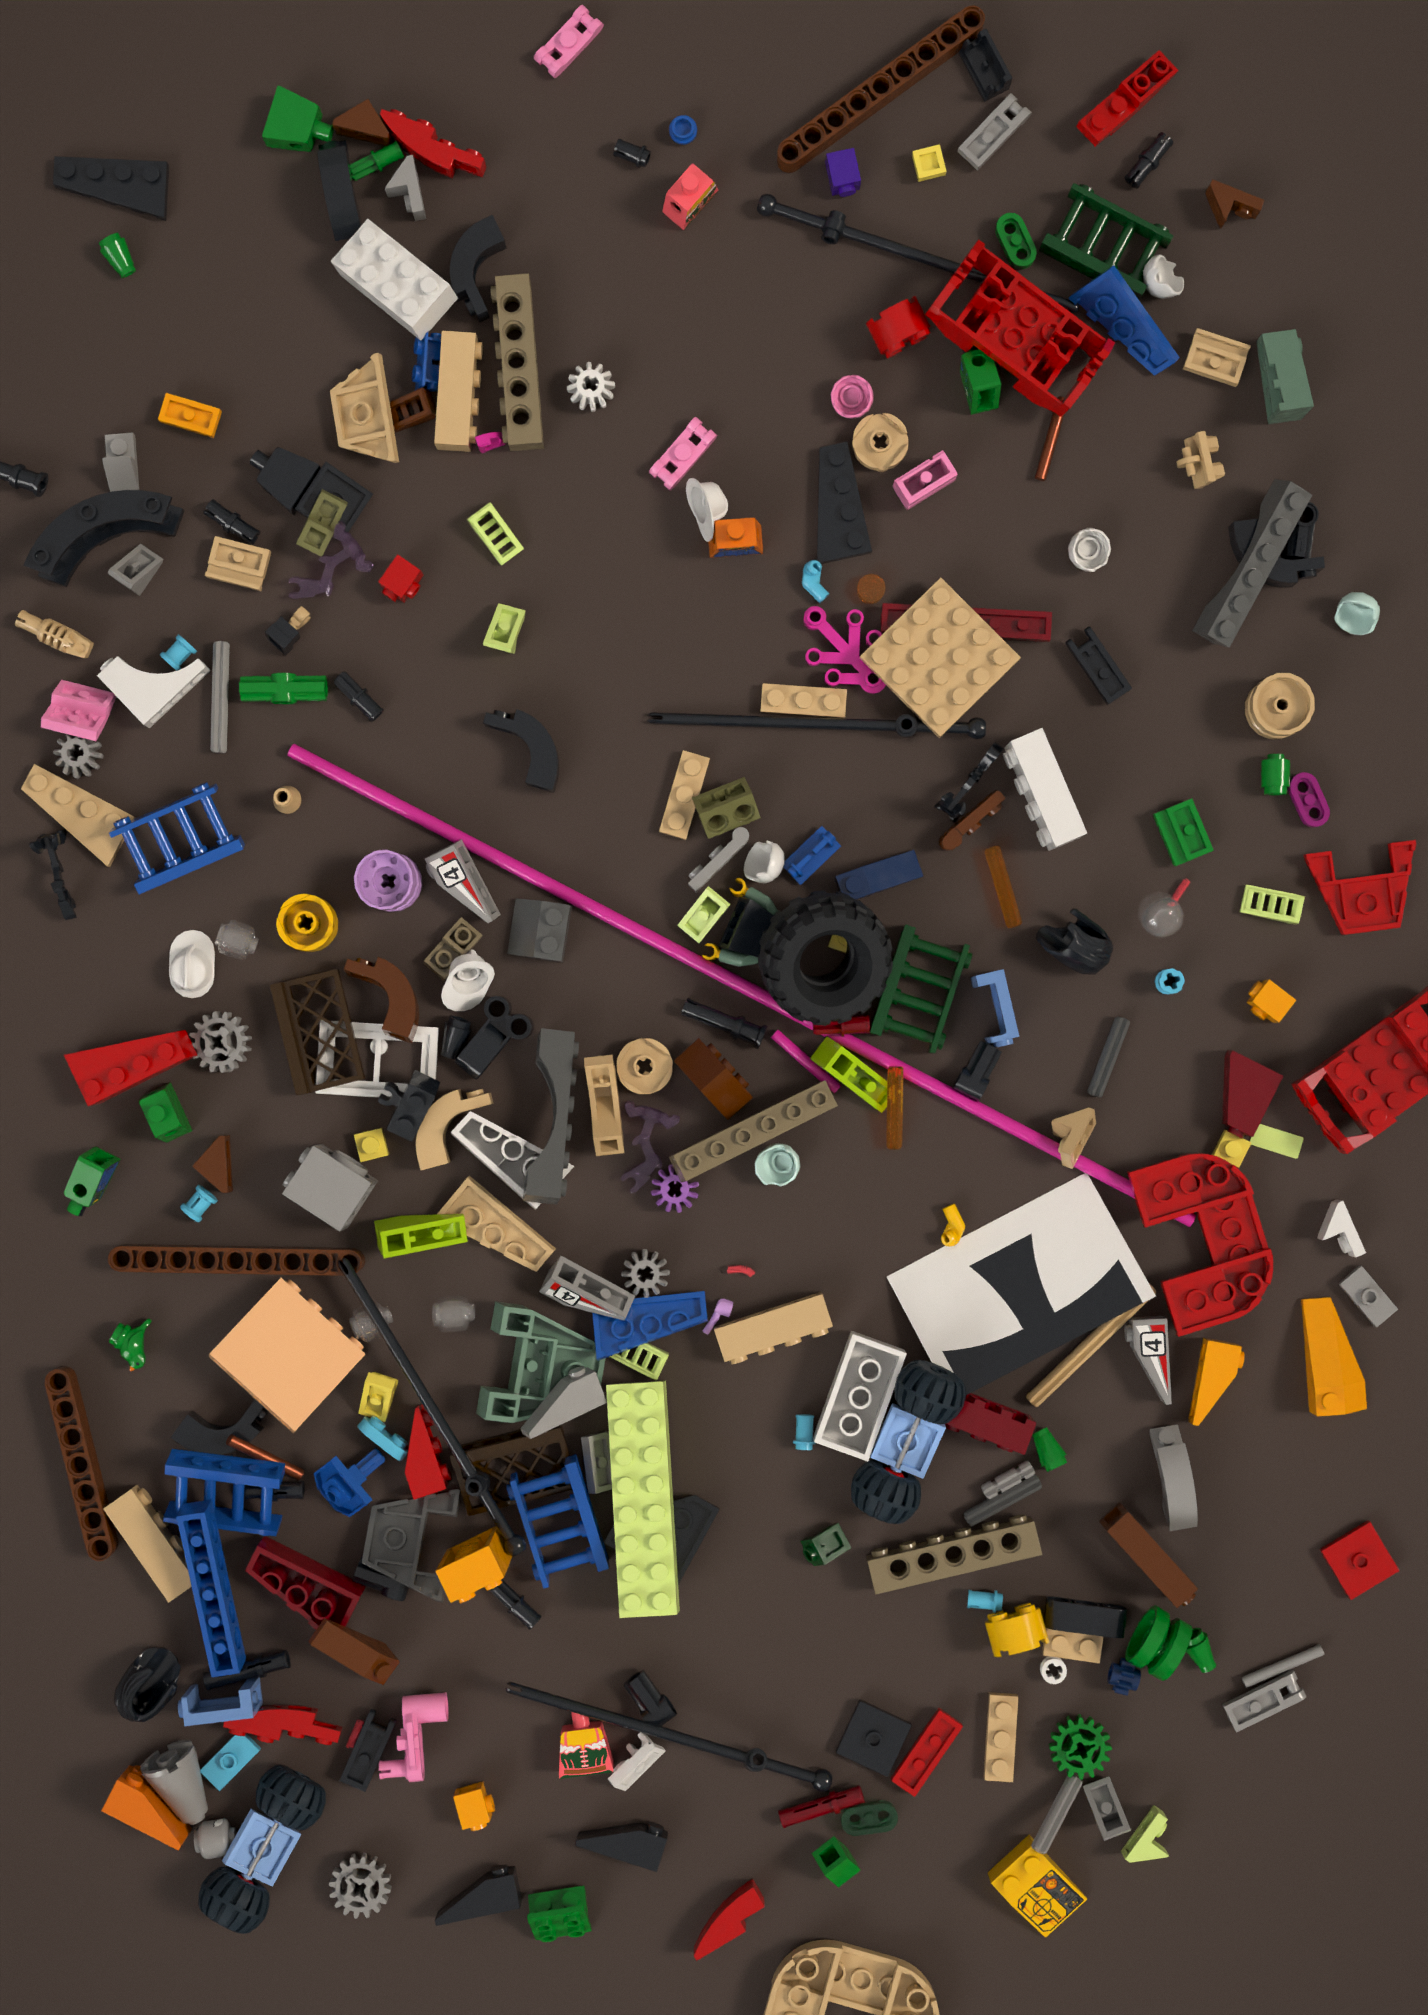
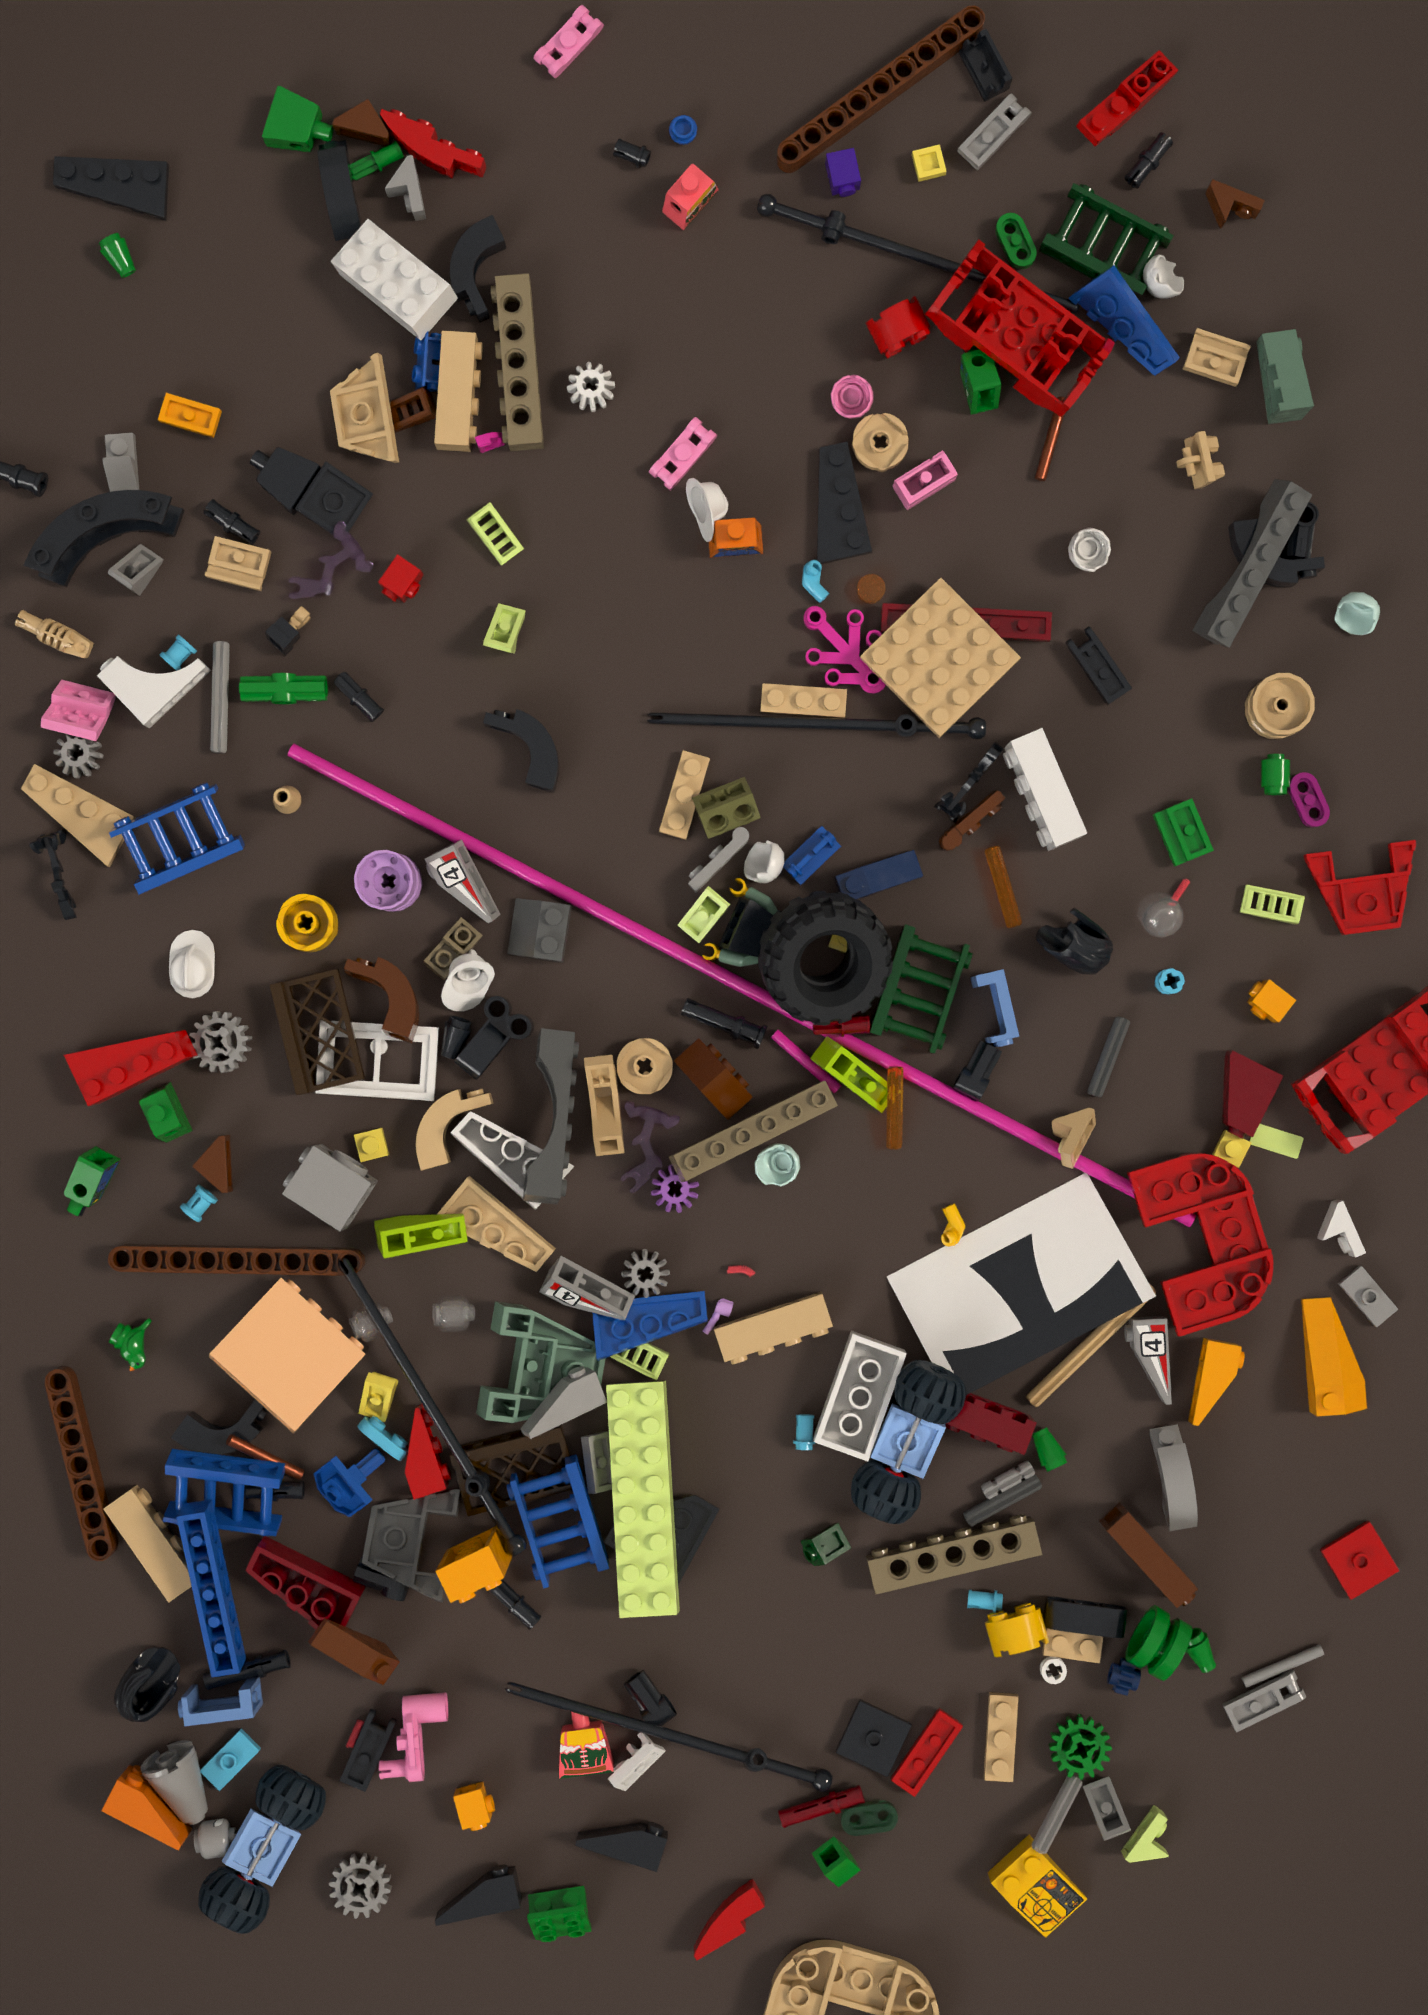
clear head [215,919,259,961] -> none
red slope [223,1705,343,1745] -> none
olive slope [296,489,348,557] -> none
black brick [378,1070,440,1142] -> none

